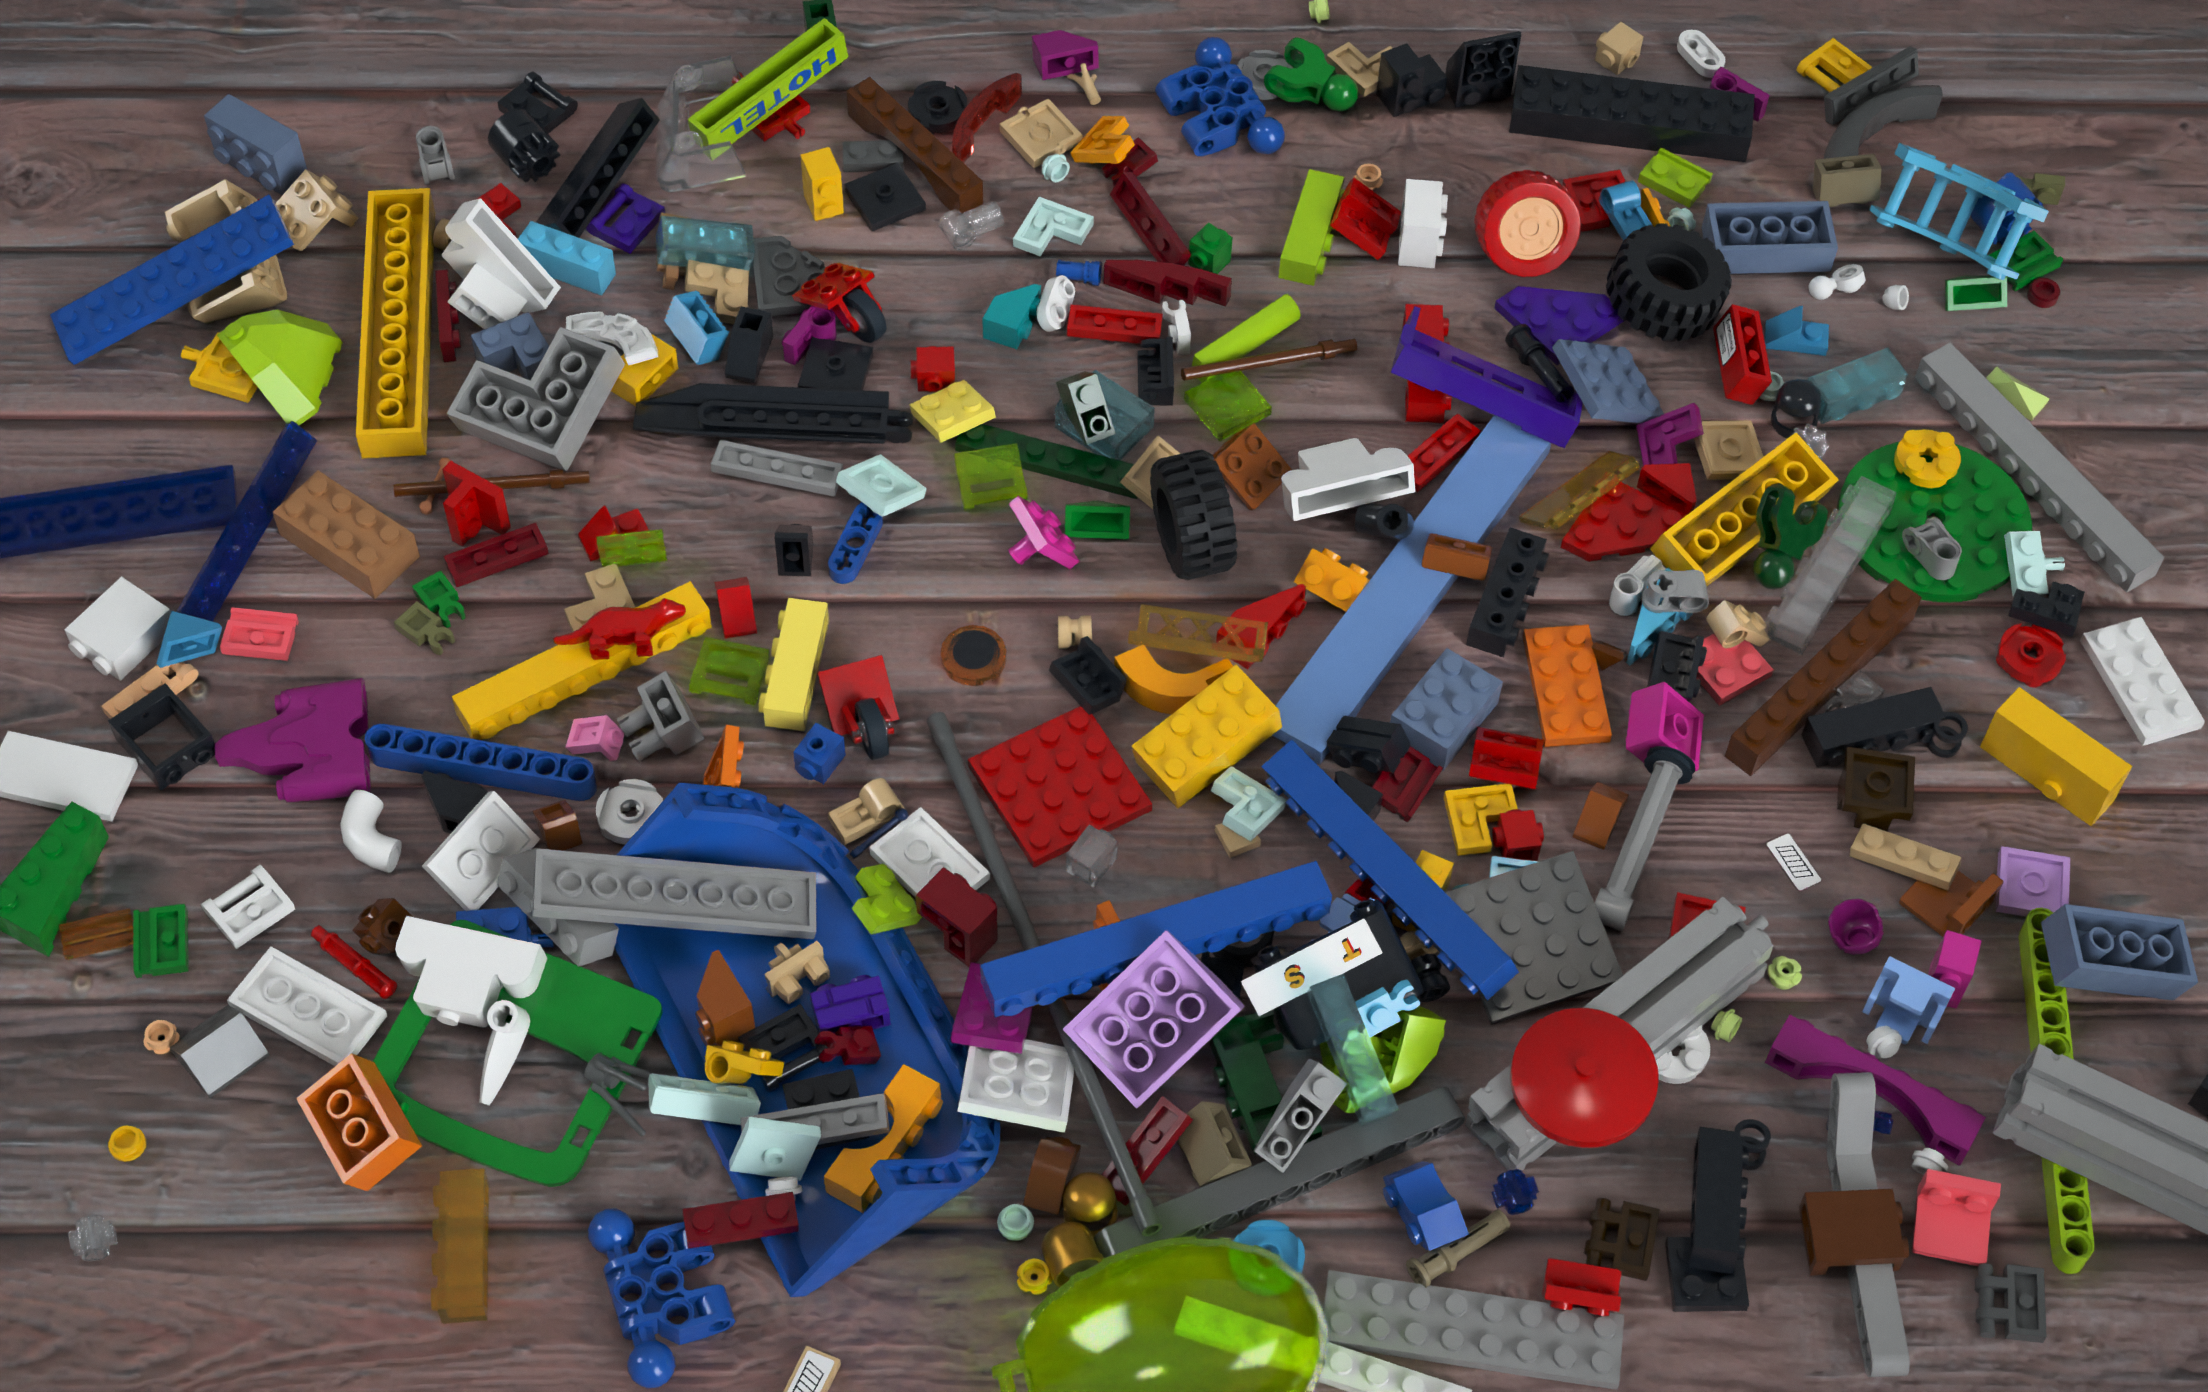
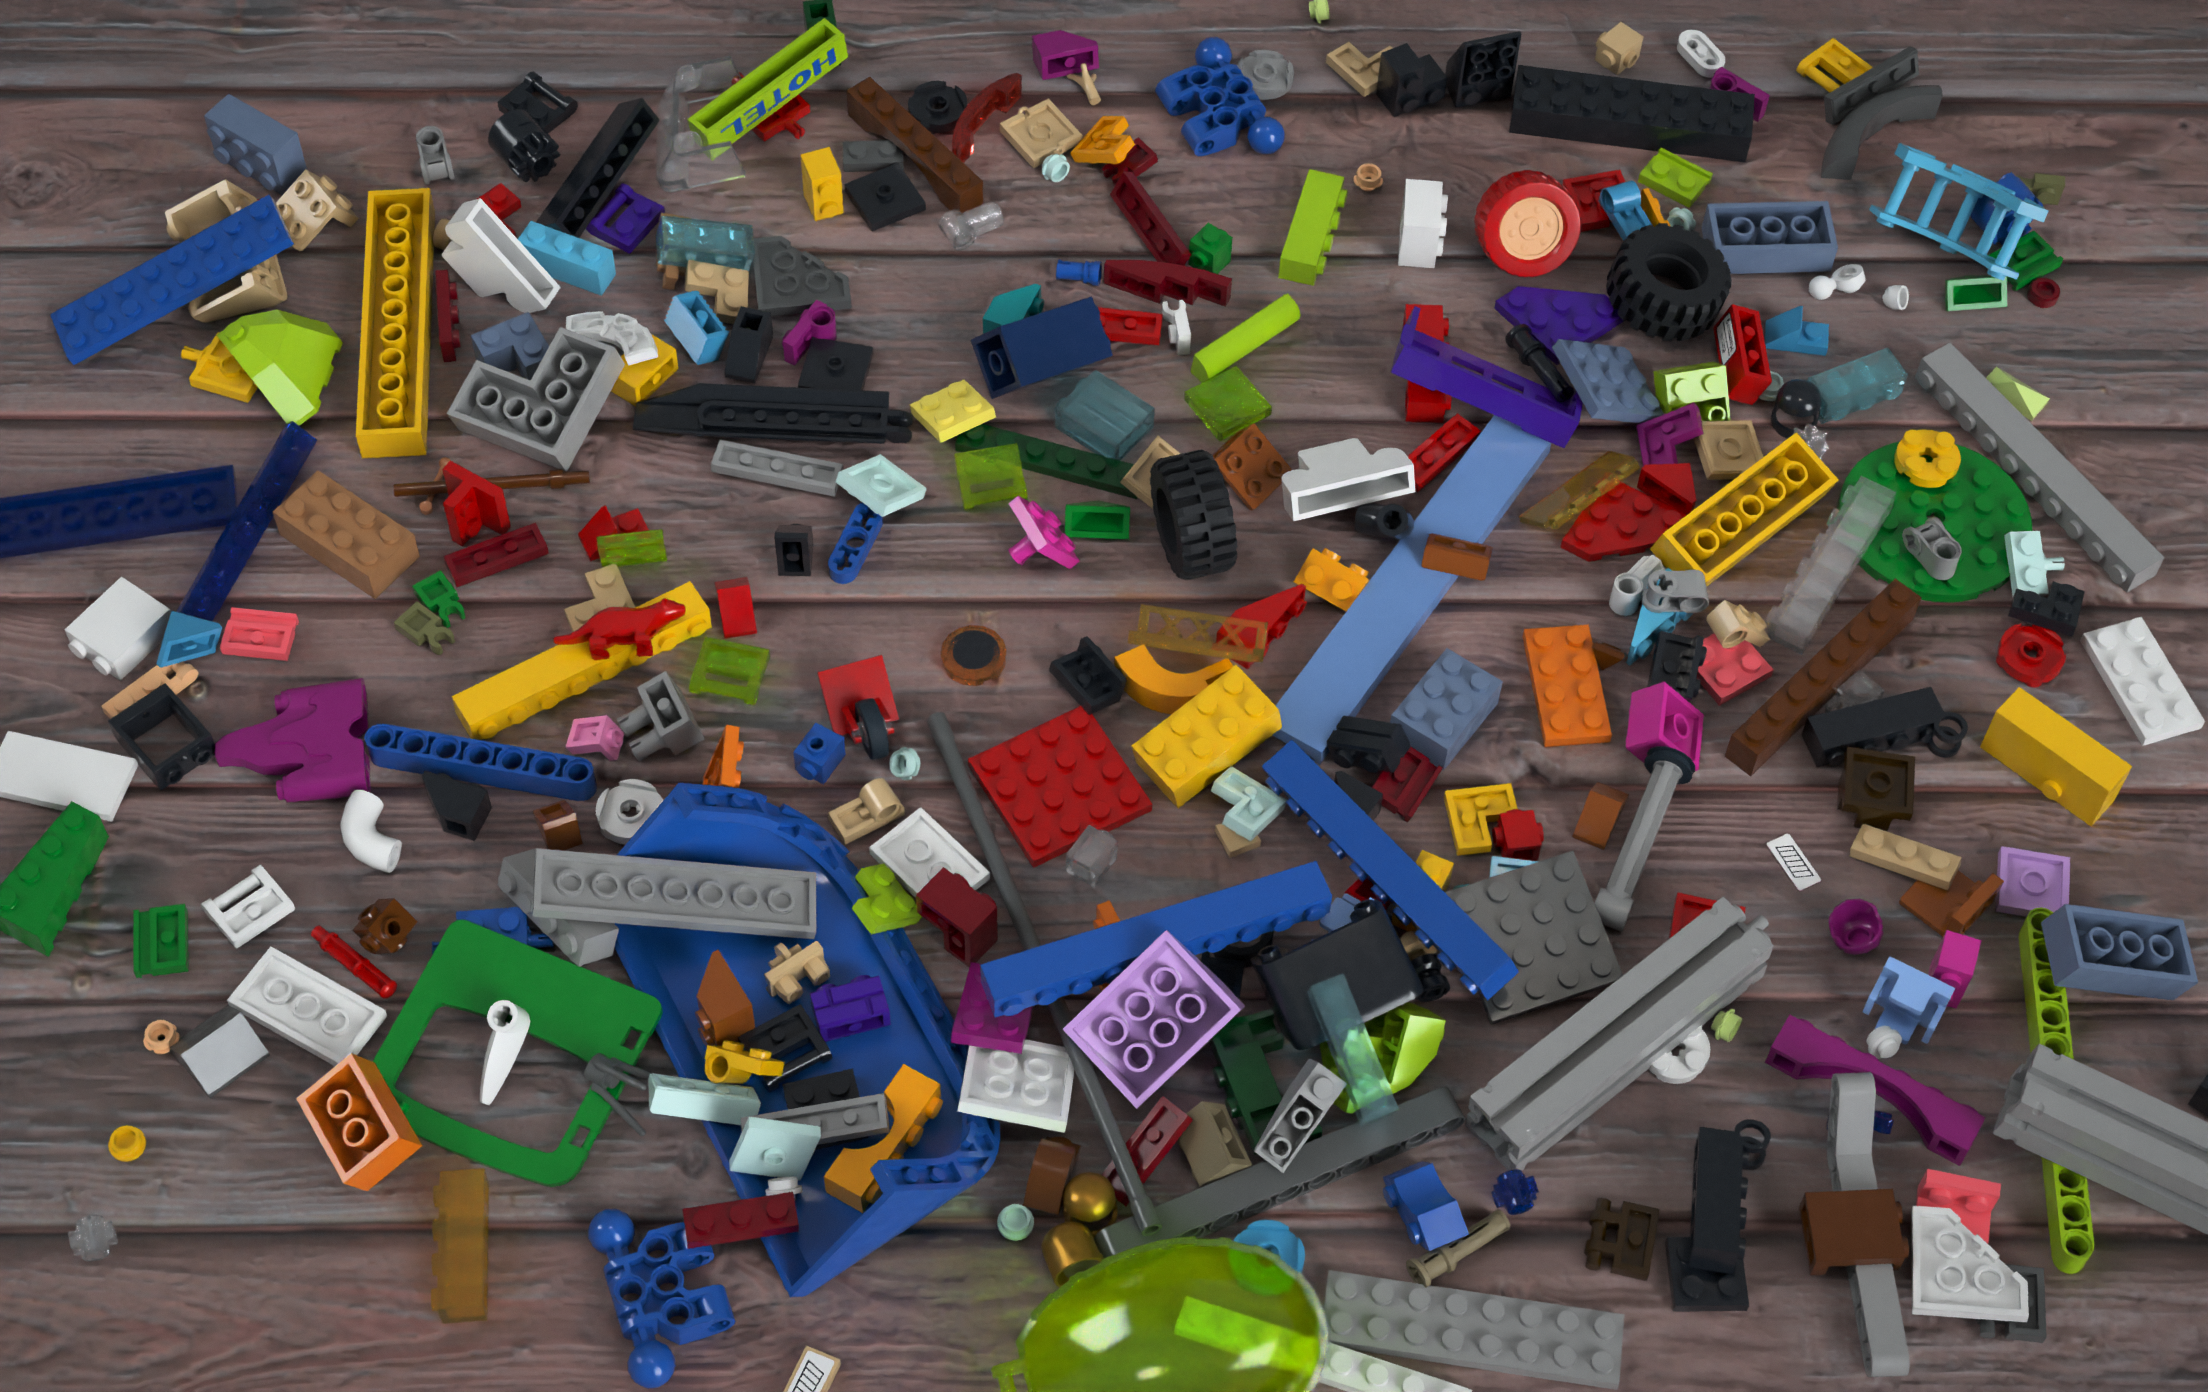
clear orange tile [59,908,133,960] -> none
white brick [395,916,547,1028] -> none
white plate [422,791,540,911] -> none
white brick [448,263,527,329] -> none
light yellow brick [759,598,829,731] -> none
red plate [792,263,887,343] -> none
dark red plate [814,1026,881,1065] -> none
dark blue hinge [850,808,909,859] -> none
red brick [910,346,955,392] -> none
light aqua plate [1013,197,1094,256] -> none
yellow plate [1017,1258,1053,1295] -> none
white plate [1036,275,1075,332] -> none
slope [1056,371,1116,445] -> none
tan wheel [1058,615,1092,649] -> none
black hinge [1137,337,1174,406] -> none
reddish brown bar [1181,339,1358,381] -> none
white sticker [1241,919,1383,1016] -> none
green piece [1264,37,1358,111] -> none
red slope [1330,177,1401,260] -> none
medium azure plate [1352,980,1421,1038] -> none
black brick [1466,527,1549,657] -> none
red slope [1469,727,1544,789] -> none
red dish [1510,1008,1659,1148] -> none
red bracket [1542,1258,1621,1316] -> none
dark green piece [1753,483,1828,590] -> none
yellowish green plate [1767,956,1802,990] -> none
dark tan brick [1813,154,1882,207] -> none
white plate [1912,1148,1948,1175] -> none
none -> light aqua plate [889,747,921,781]
none -> dark blue slope [971,296,1113,399]
none -> lime slope [1653,362,1731,421]
none -> white plate [1911,1206,2029,1322]

